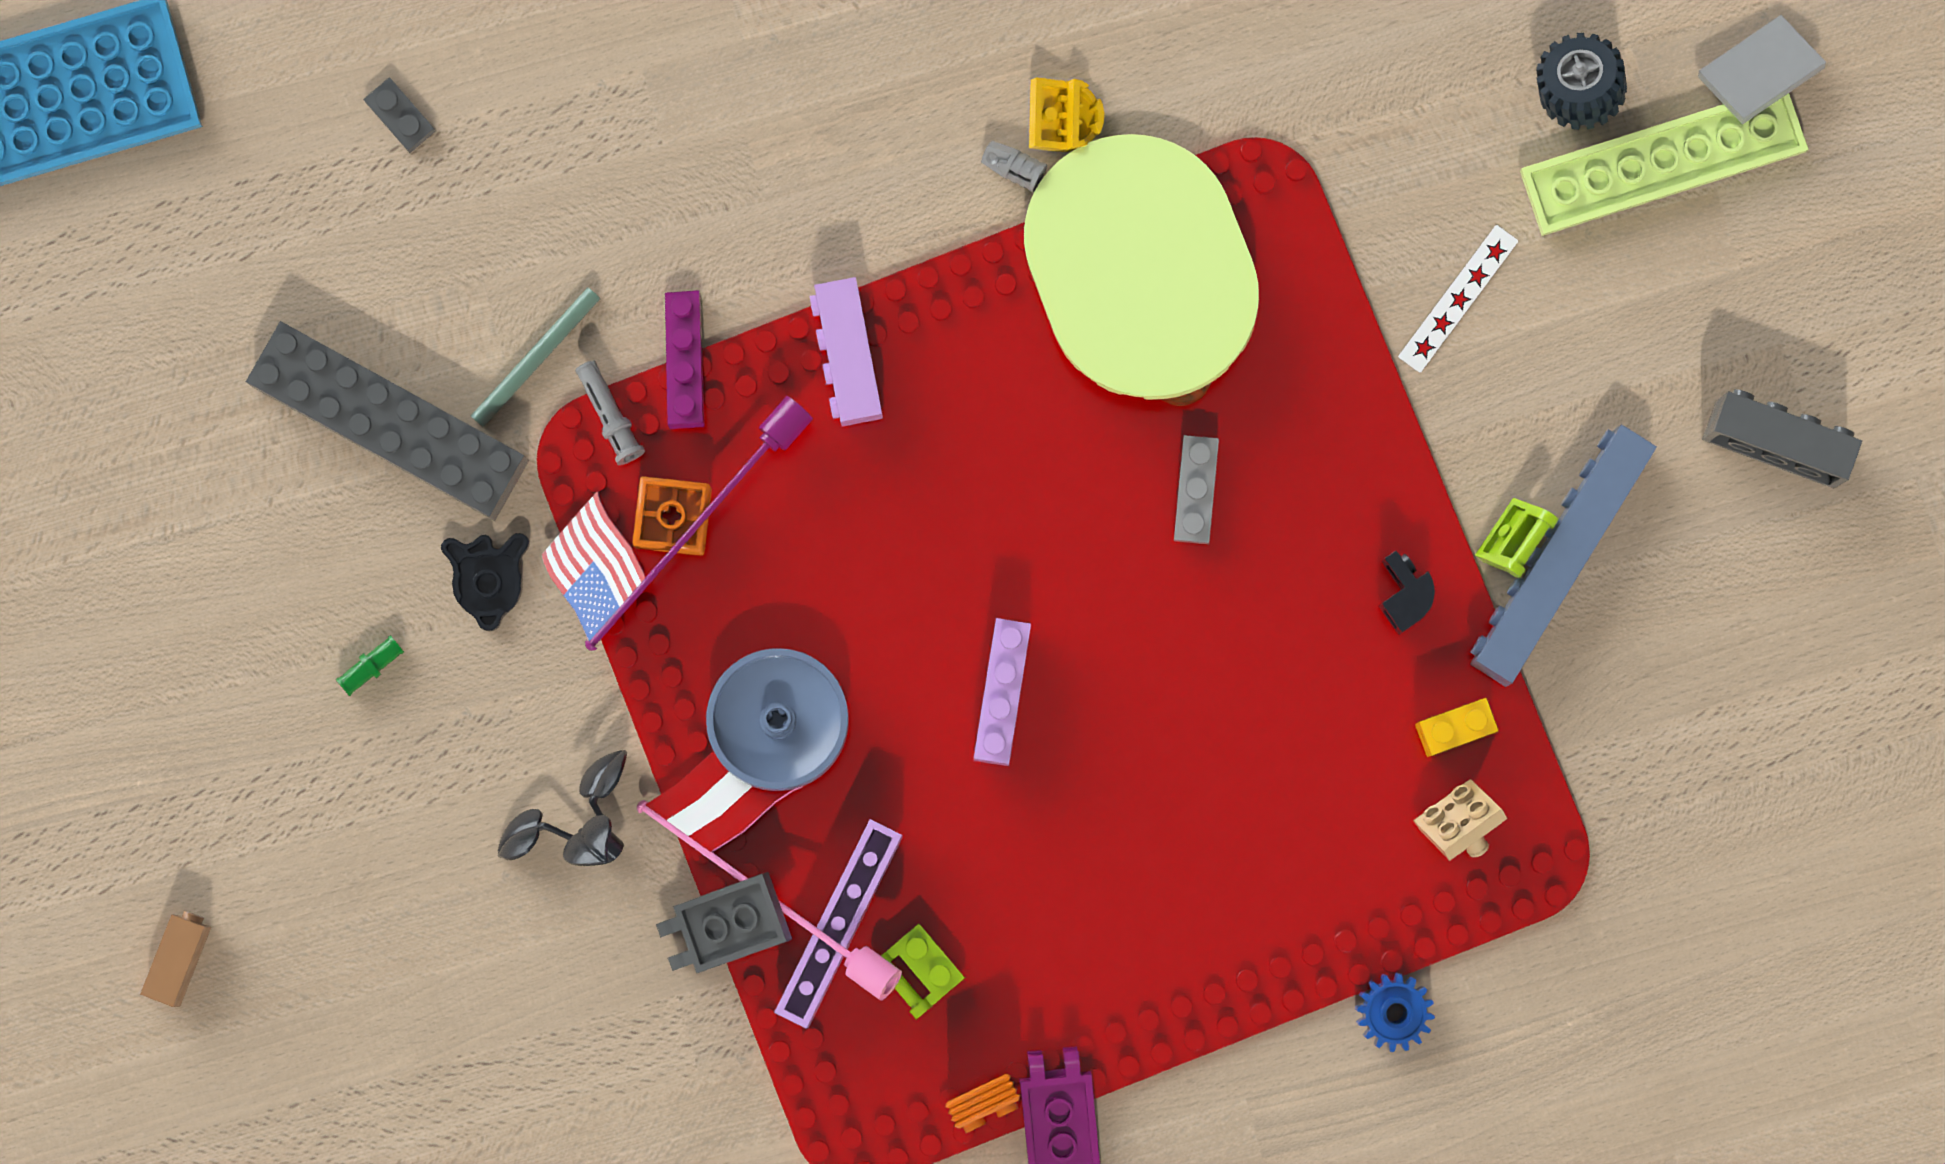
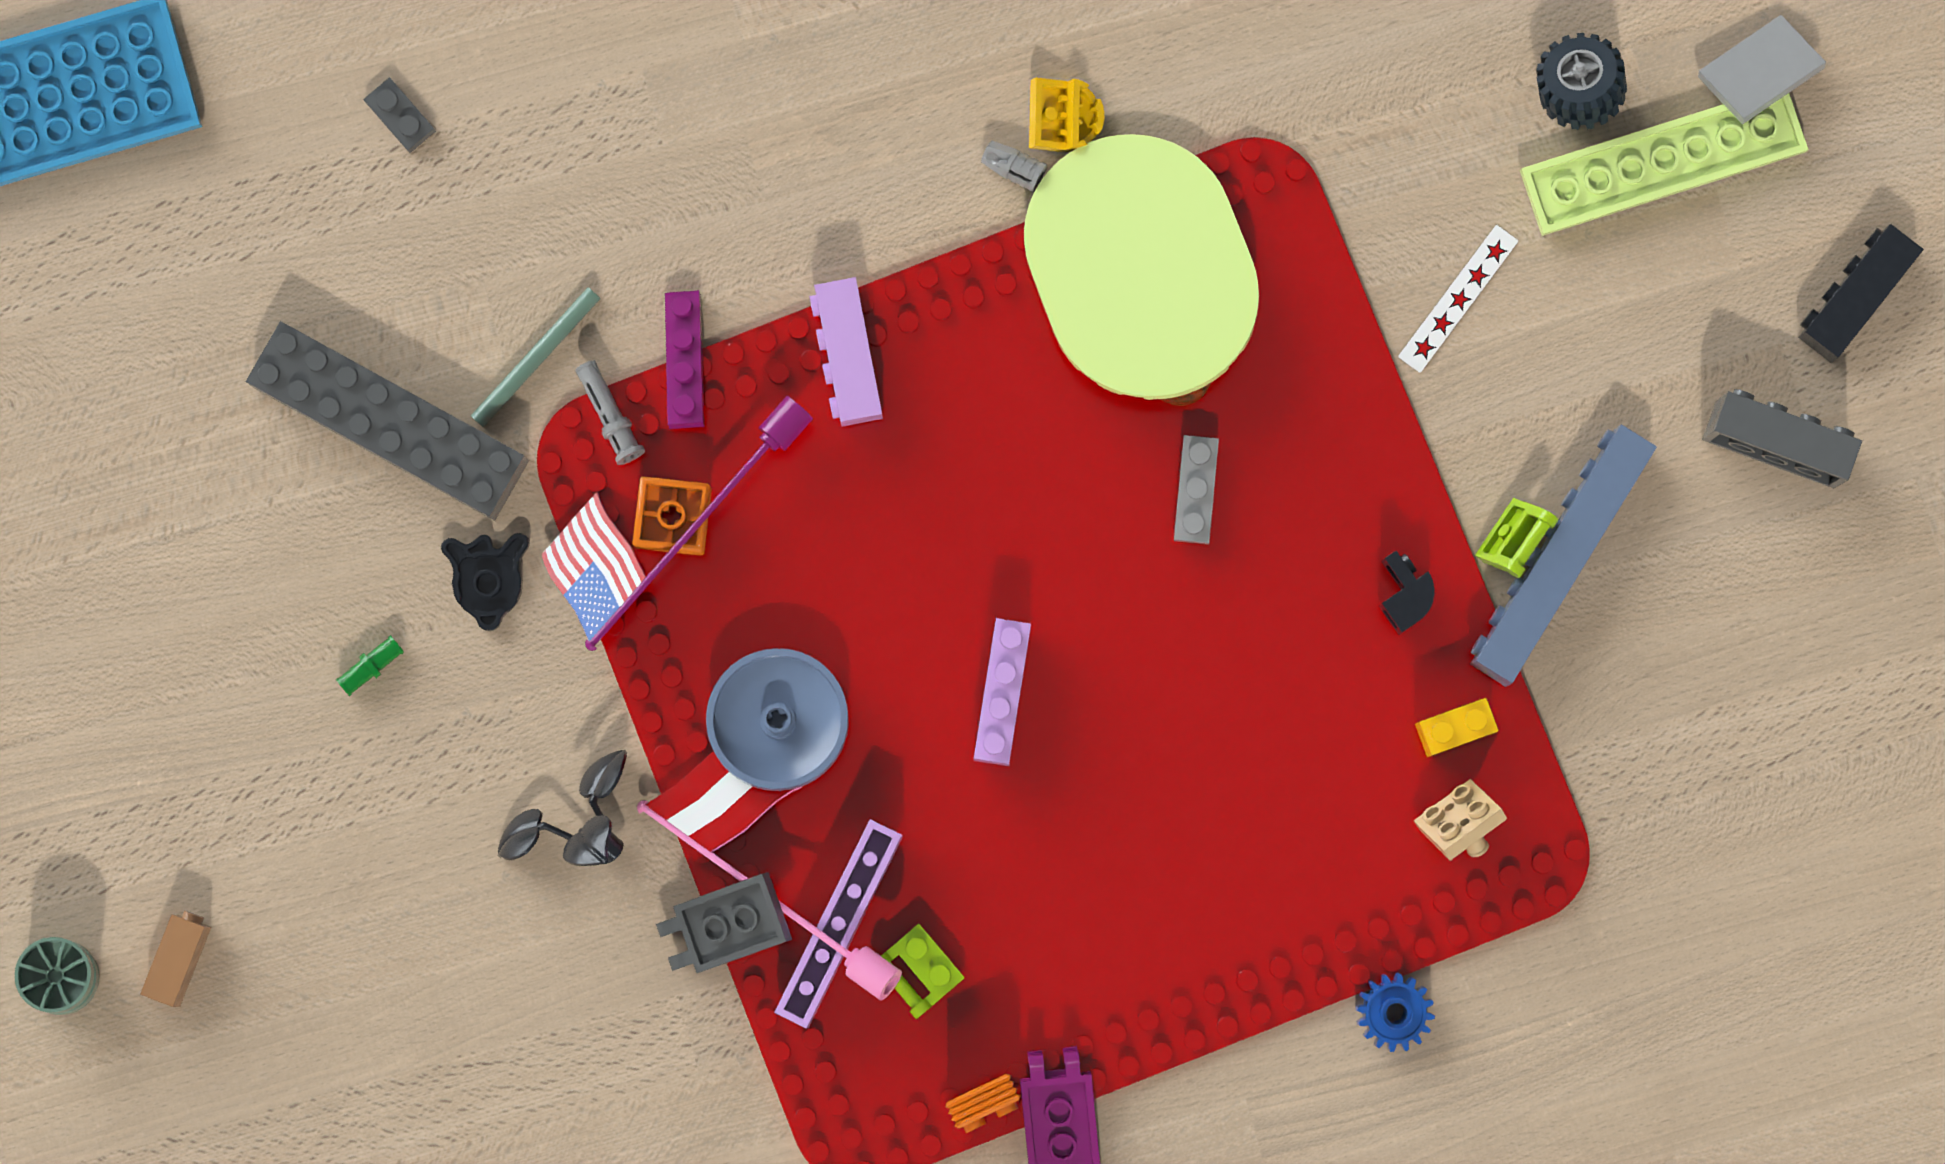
none -> sand green wheel [15,937,99,1015]
none -> black brick [1798,224,1924,363]

